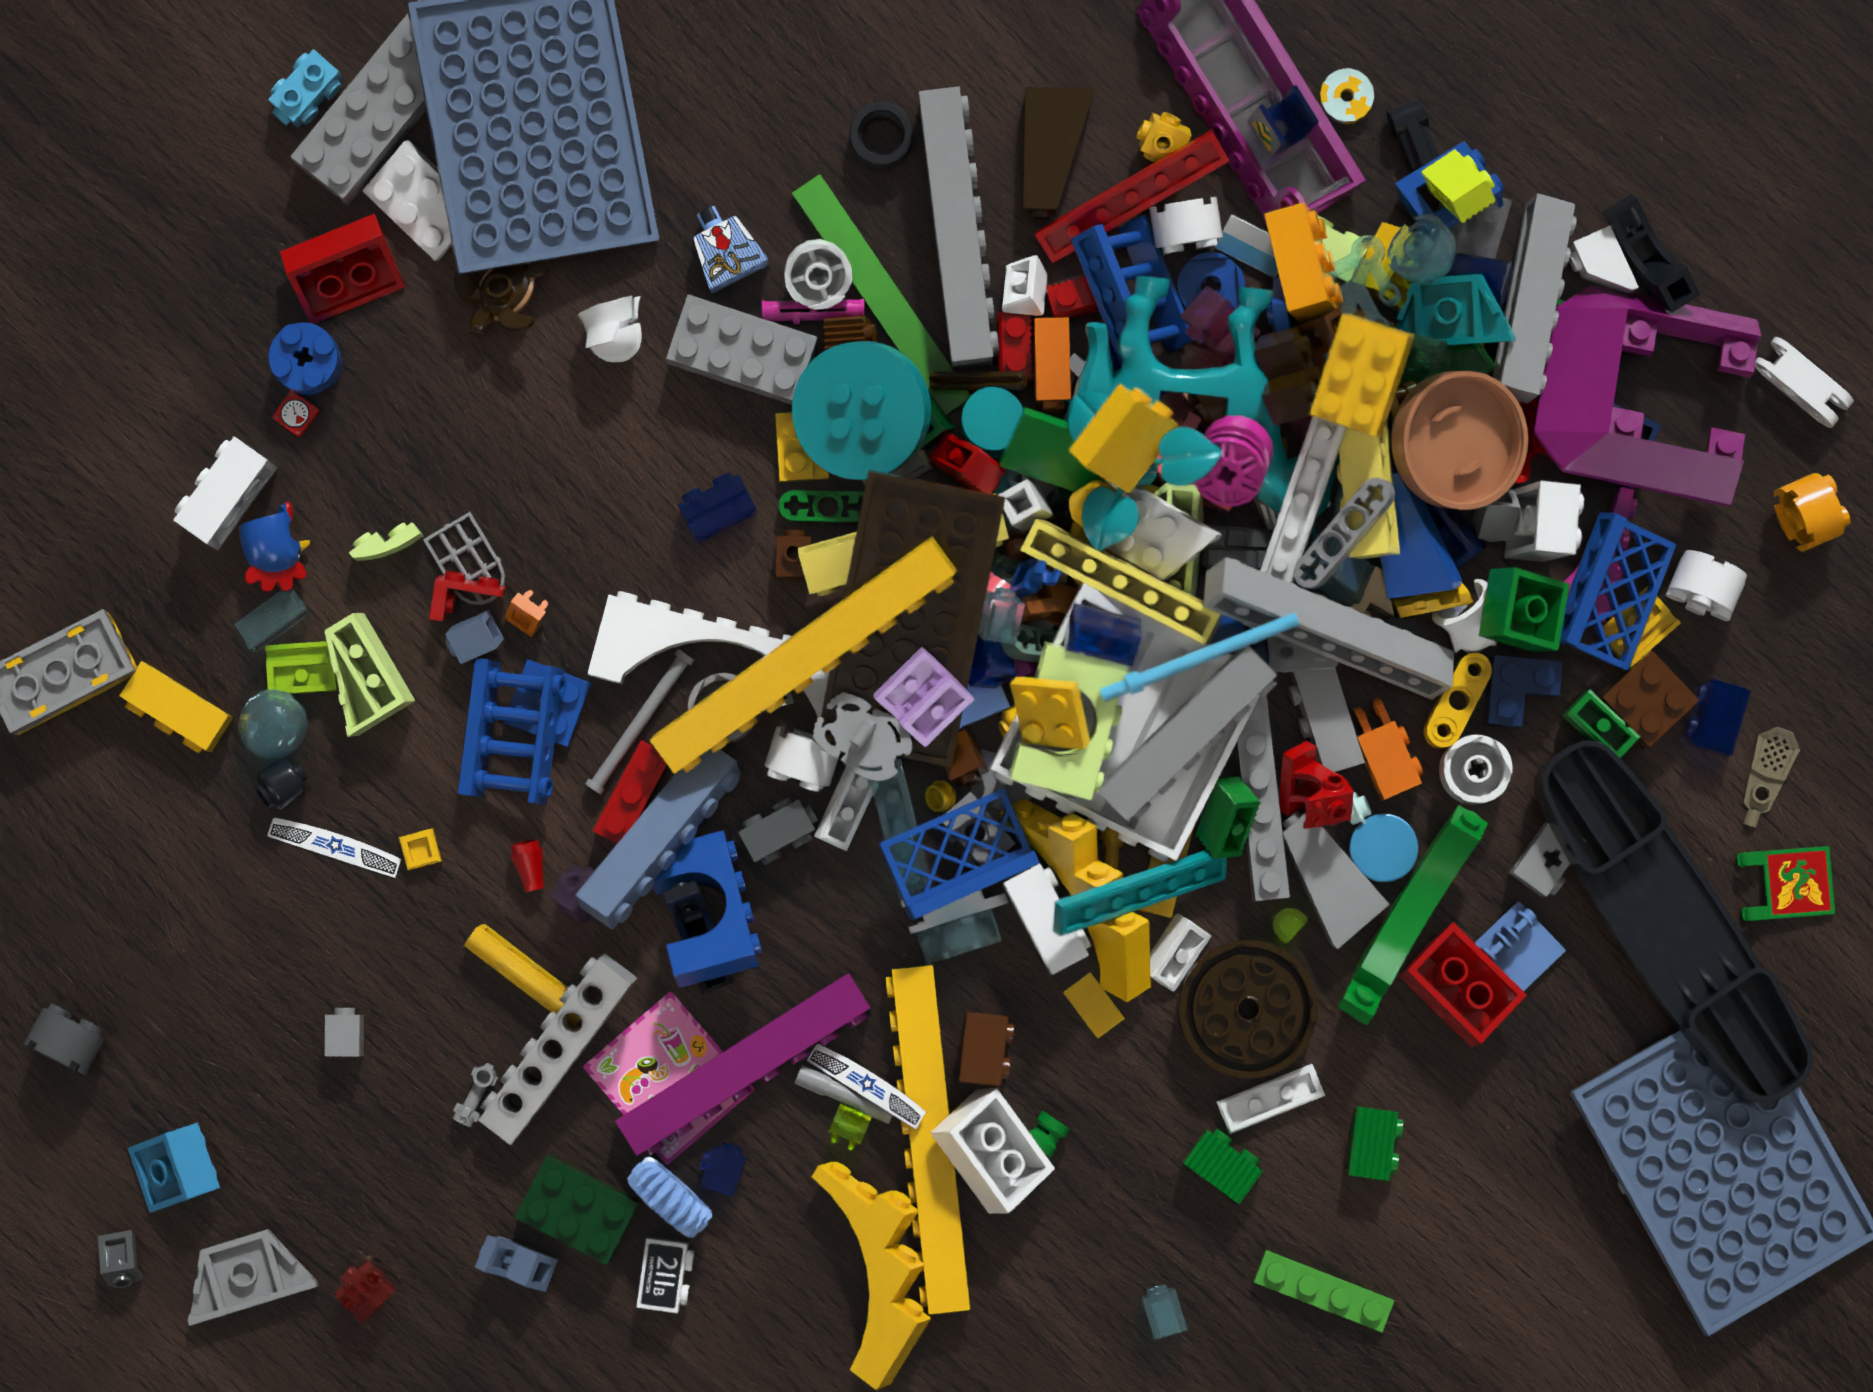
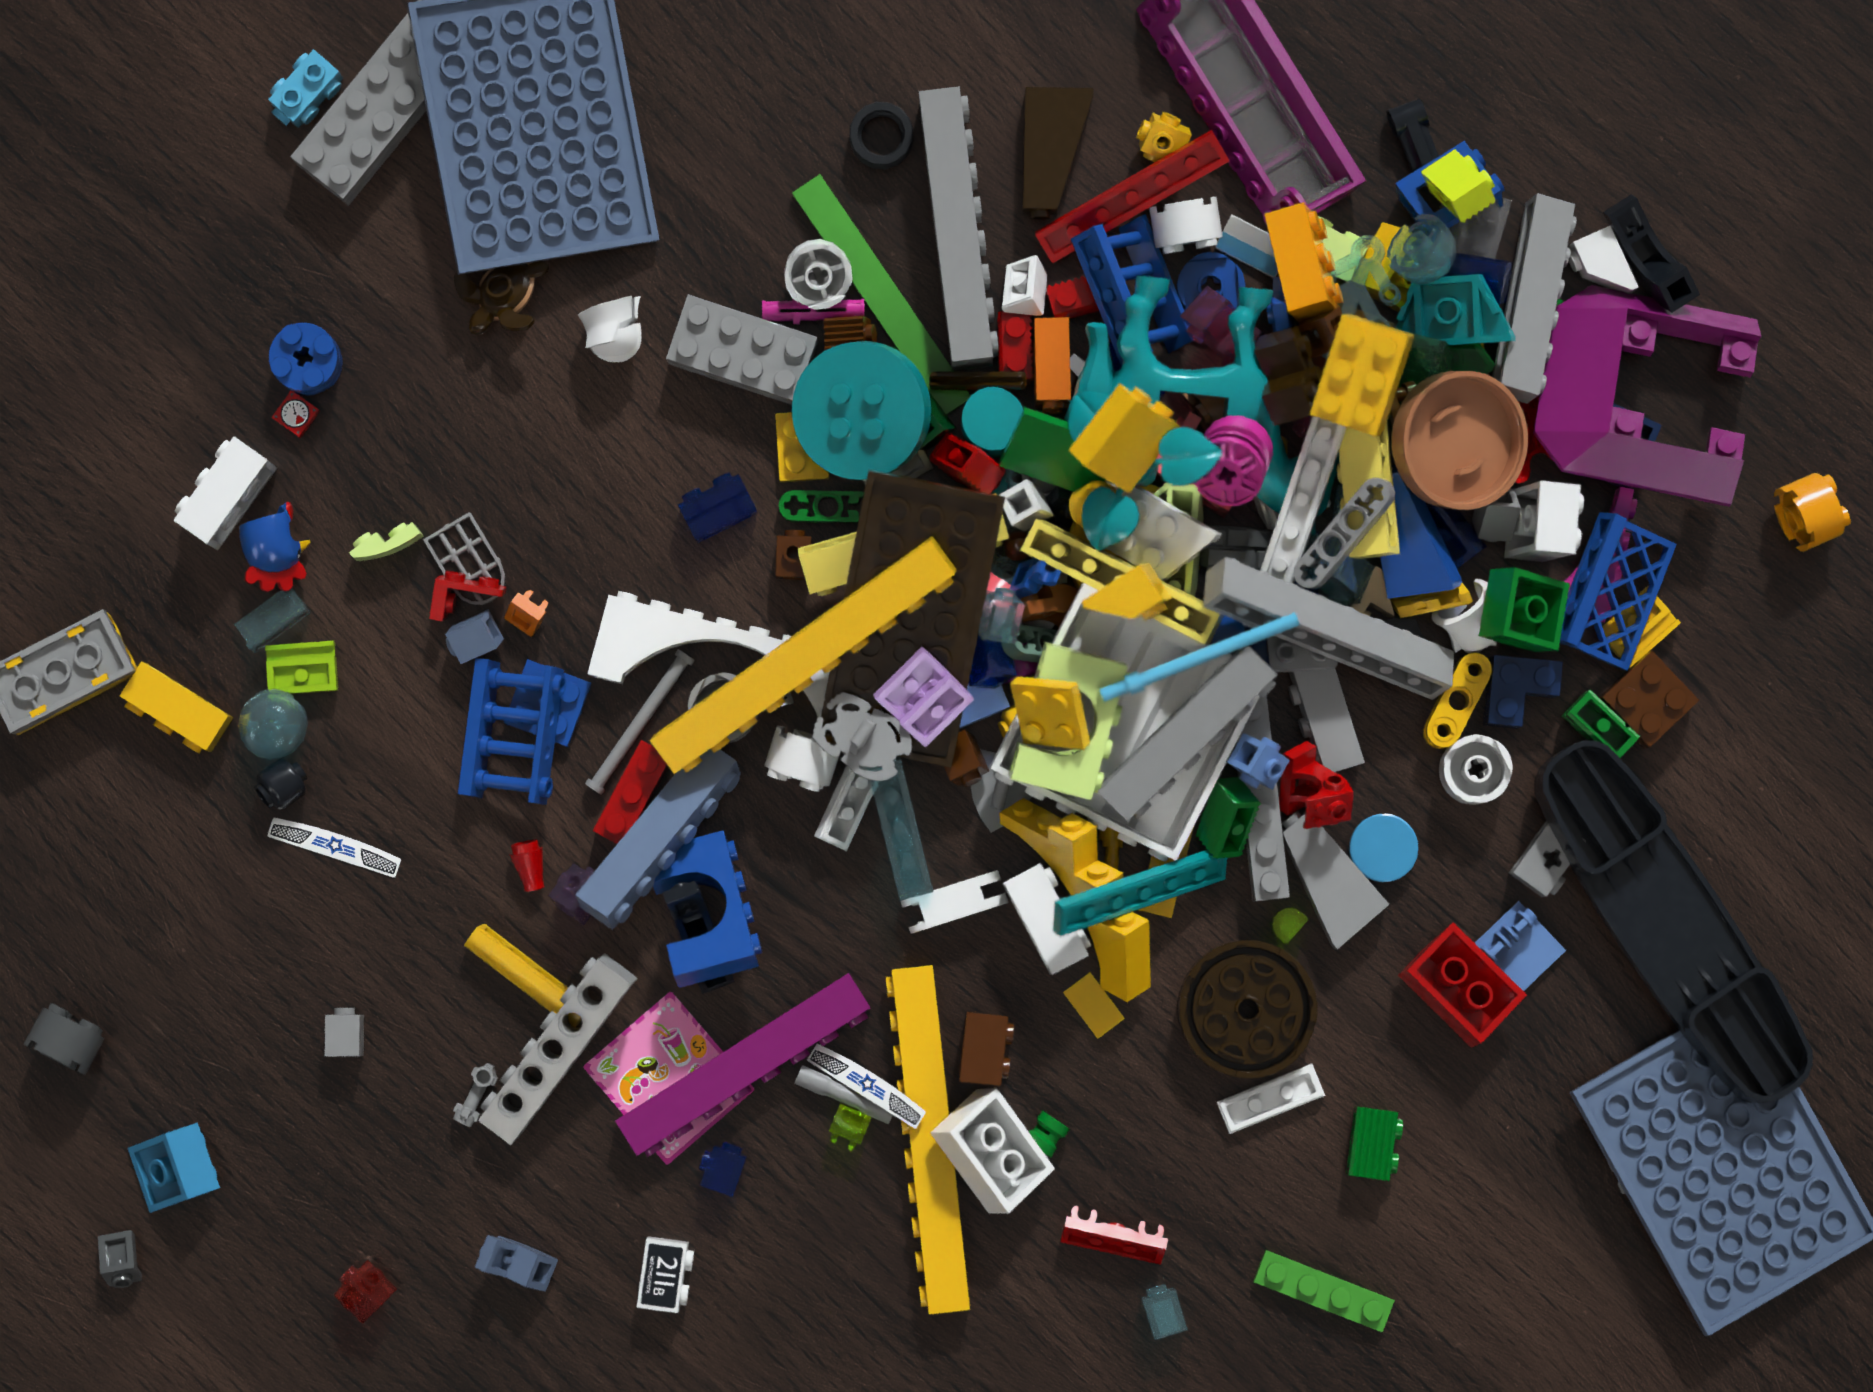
light grey wing [188,1229,319,1326] -> none
red slope [280,214,405,324] -> none
yellowish green wedge [324,613,415,737] -> none
white plate [362,140,452,261] -> none
yellow tile [399,828,442,871] -> none
dark green brick [514,1154,641,1265] -> none
light blue gear [627,1157,712,1238] -> none
torso [693,206,769,294] -> none
dark grey brick [738,797,818,866] -> none
yellow arch [812,1162,931,1390] -> none
blue fence [878,788,1039,920] -> none
clear light blue brick [916,908,1002,965] -> none
yellow plate [925,780,956,813] -> none
light grey brick [941,792,1016,867] -> none
clear blue brick [1065,603,1142,667] -> none
white slope [1150,914,1212,993] -> none
green brick [1182,1128,1263,1204] -> none
clear blue piece [1247,85,1319,159] -> none
light aqua piece [1319,68,1374,124] -> none
green arch [1337,805,1488,1025] -> none
light aqua plate [1350,792,1371,825] -> none
orange hinge [1353,698,1424,801] -> none
white brick [1666,550,1747,621] -> none
clear blue brick [1685,678,1751,757] -> none
flag [1737,846,1835,921] -> none
dark tan piece [1743,727,1800,828] -> none
white piece [1755,337,1854,428] -> none
none -> red plate [1060,1206,1168,1265]
none -> yellow slope [1081,563,1172,621]
none -> medium blue brick [1226,733,1290,790]

